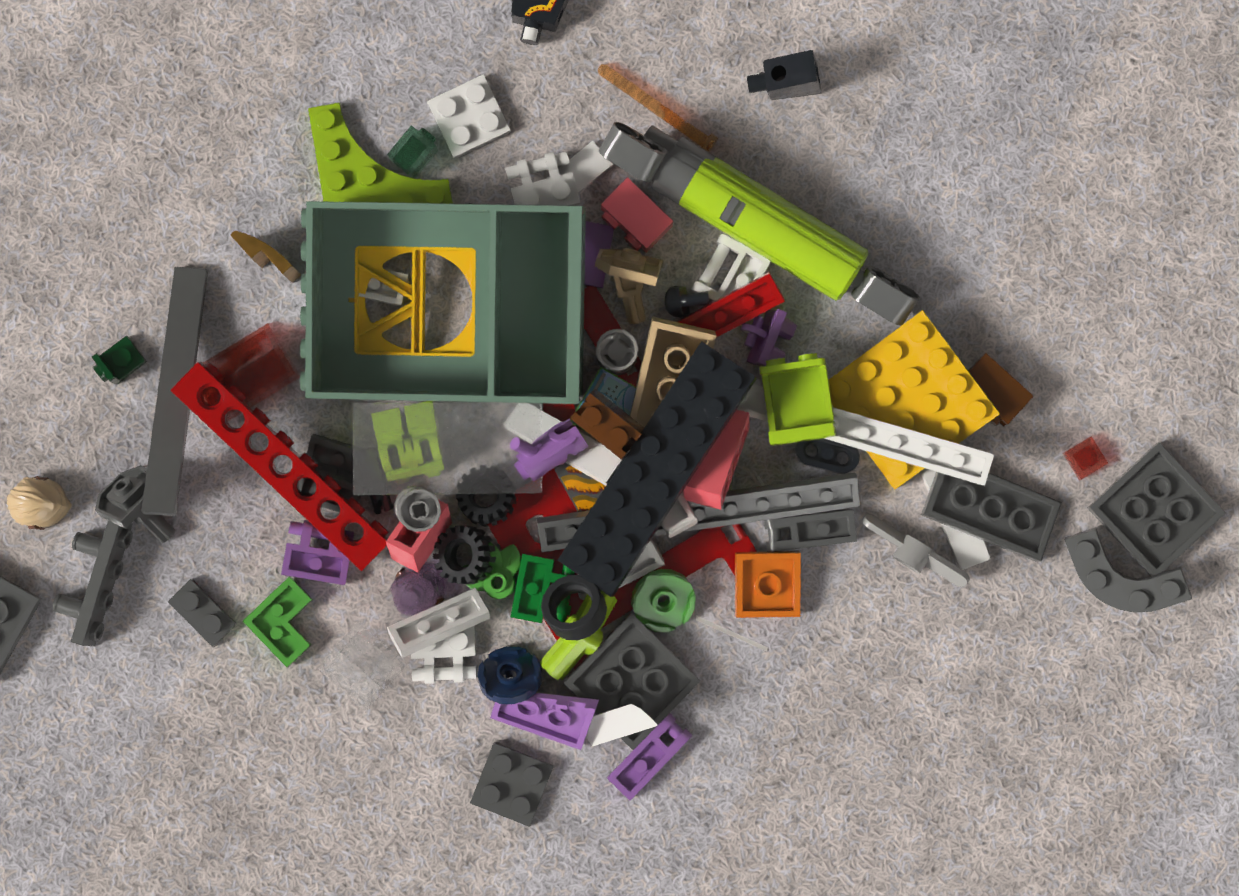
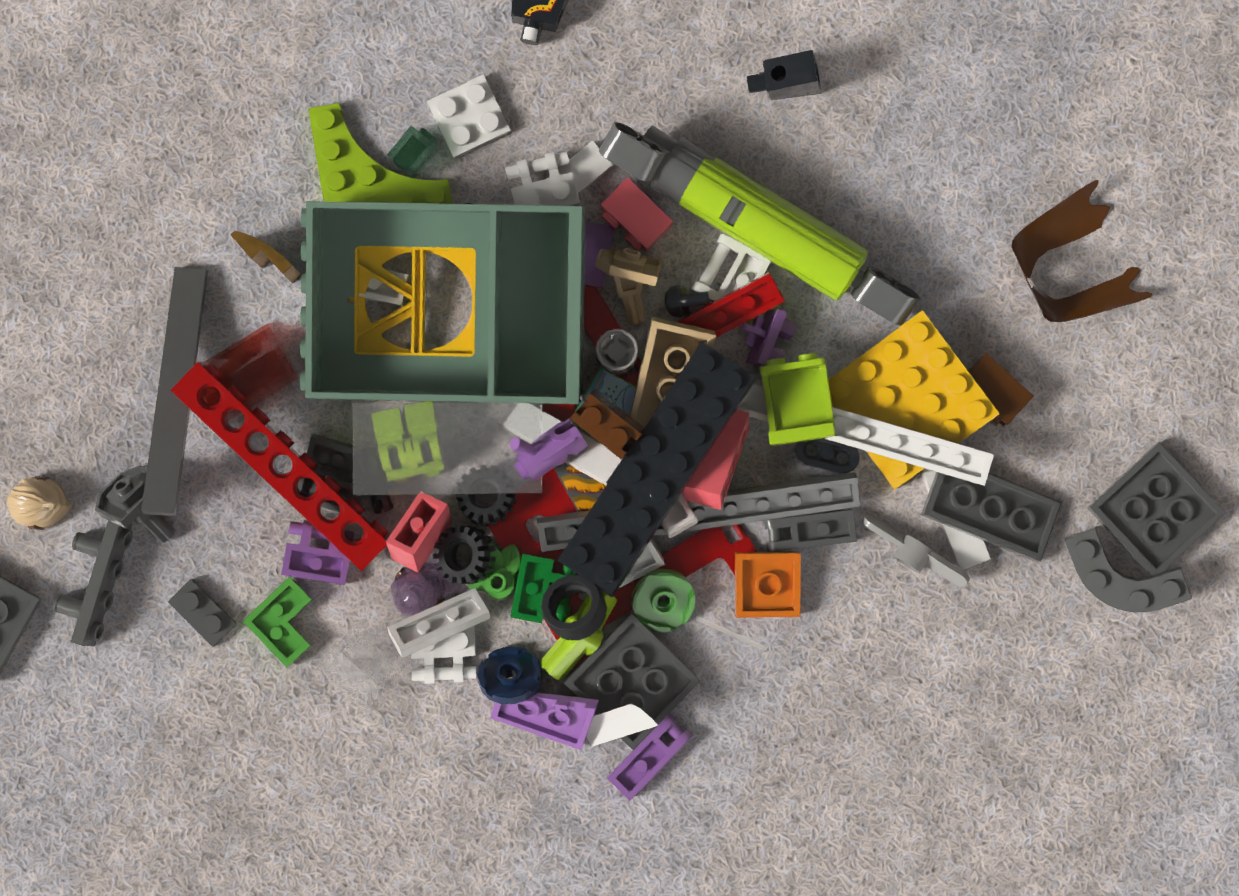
dark green bracket [92,336,147,385] -> none
light grey wheel [394,486,441,532] -> none
dark grey plate [470,742,554,827] -> none
clear orange bar [597,64,719,152] -> none
clear red plate [1062,436,1108,480] -> none
none -> reddish brown piece [1011,180,1153,322]

